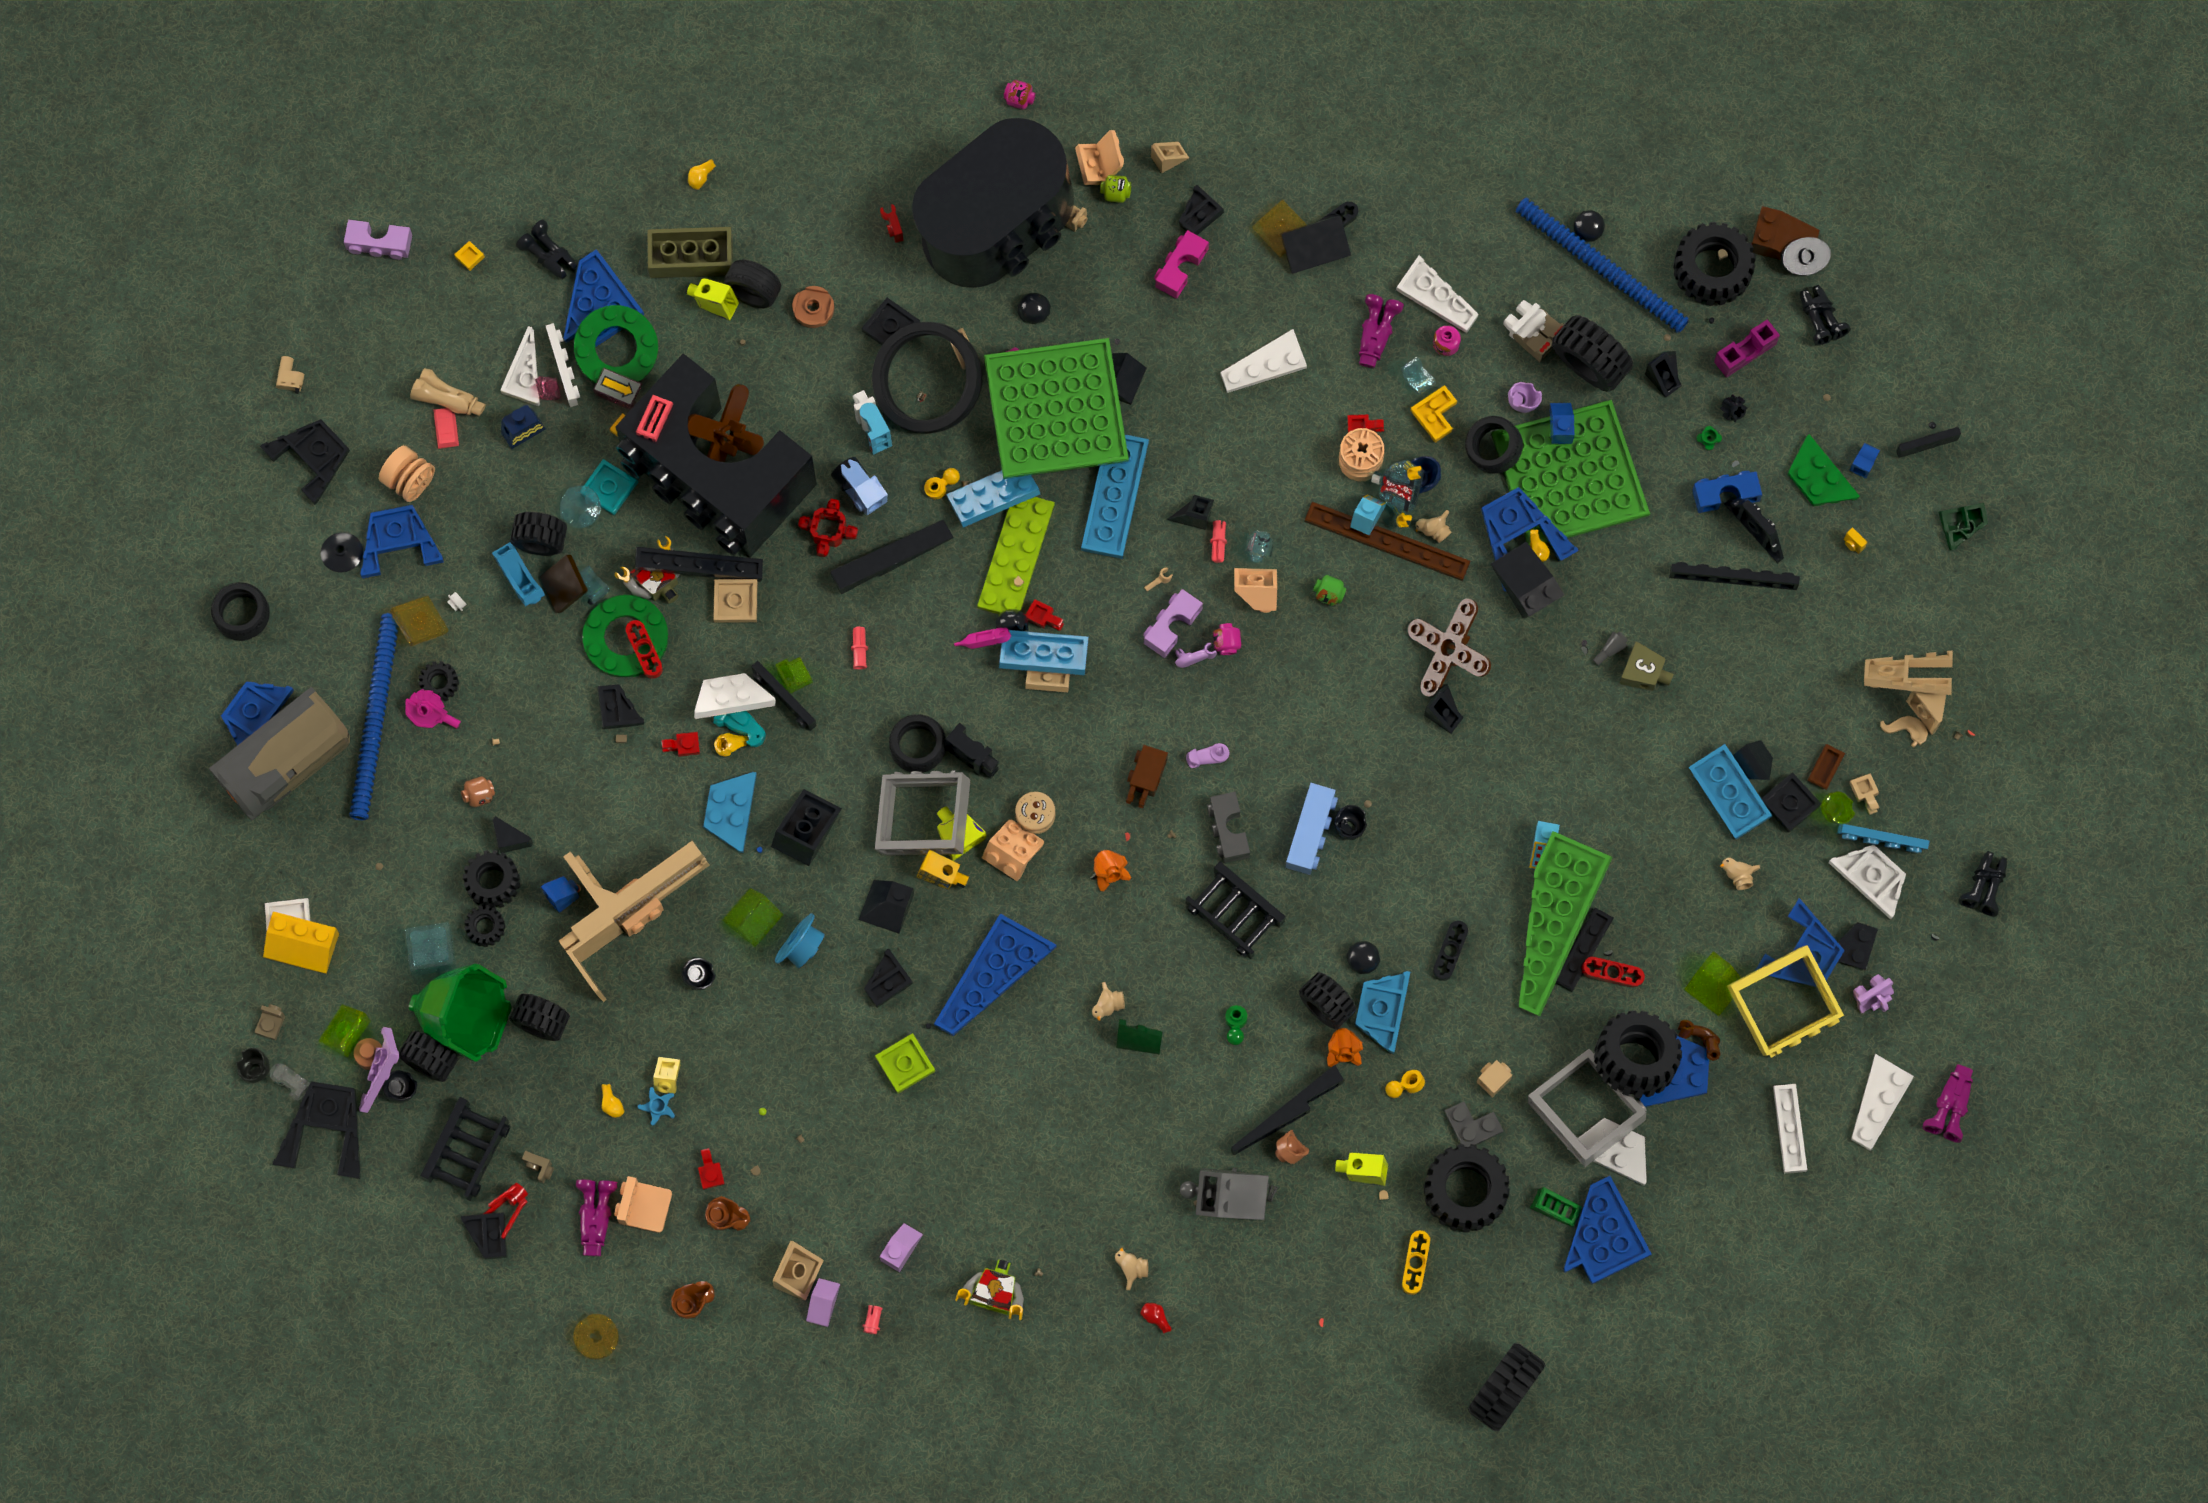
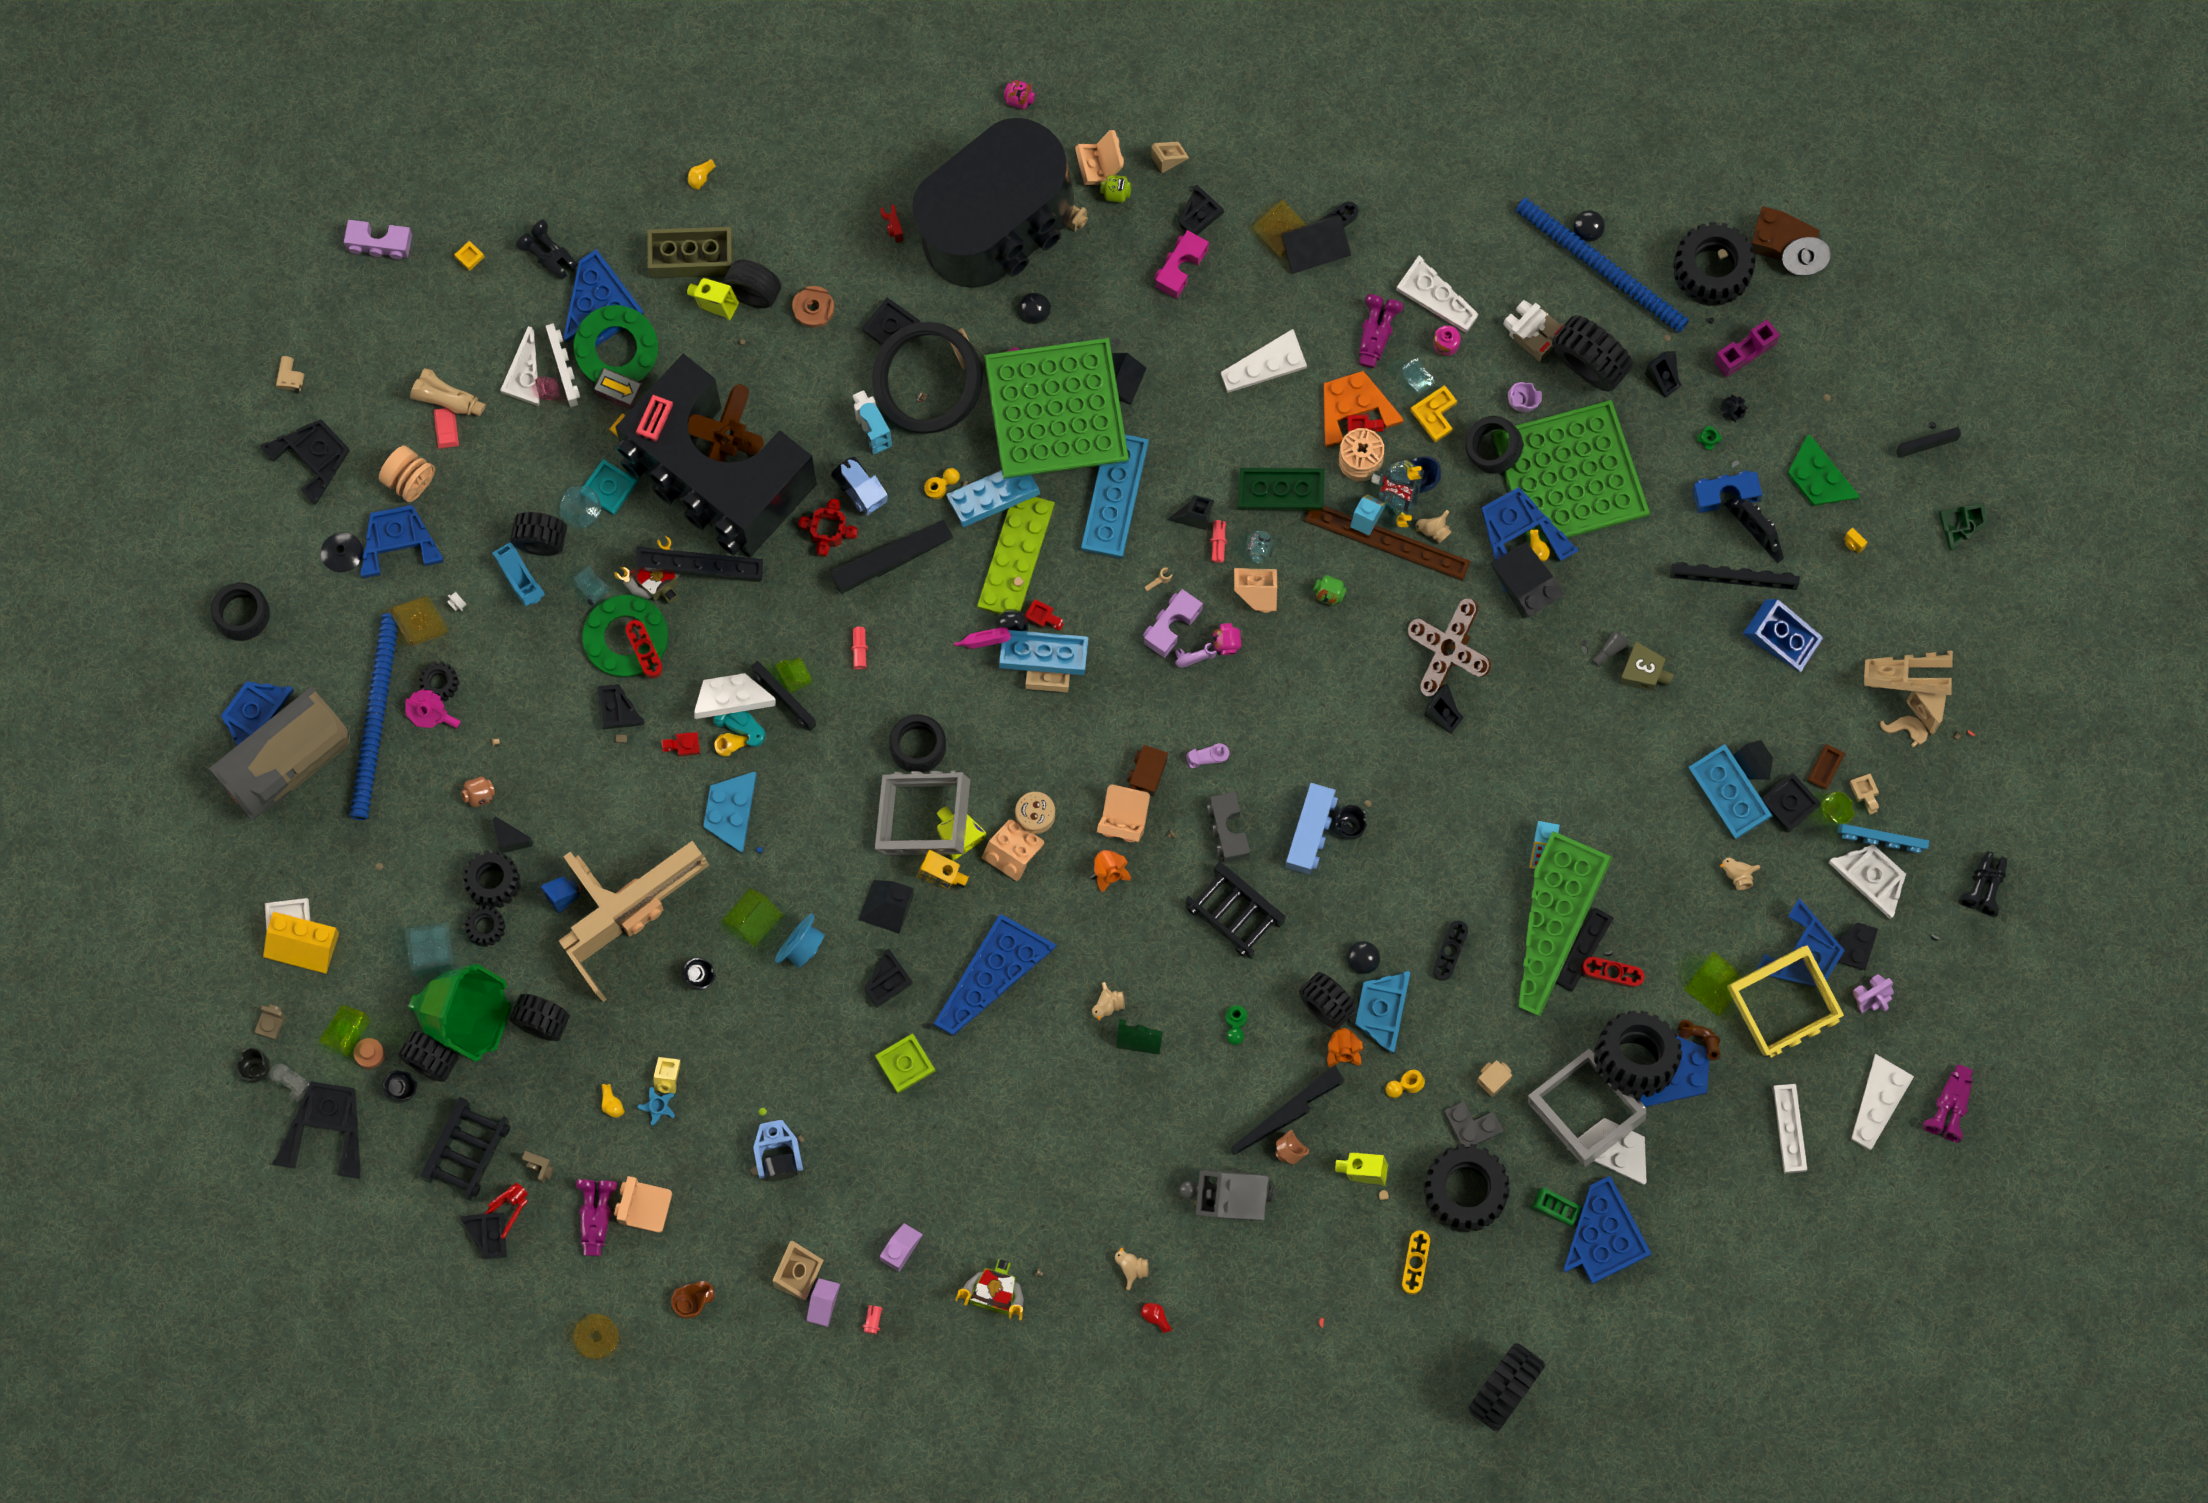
lavender wing [359,1027,399,1113] -> none
dark blue torso [501,404,546,449] -> none
dark brown tile [540,555,588,613] -> none
red plate [698,1148,725,1190] -> none
dark orange hair [705,1196,750,1231] -> none
tan plate [714,579,758,623] -> none
black slope [771,789,842,866] -> none
black hips [946,723,999,779] -> none
blue slope [1550,403,1575,444] -> none
black piece [1799,285,1851,346] -> none
blue leg [1849,443,1880,478] -> none
none -> light blue piece [753,1120,803,1181]
none -> light nougat bracket [1097,784,1150,842]
none -> dark green plate [1238,468,1325,511]
none -> orange wing [1324,371,1403,447]
none -> blue slope [1743,599,1823,672]

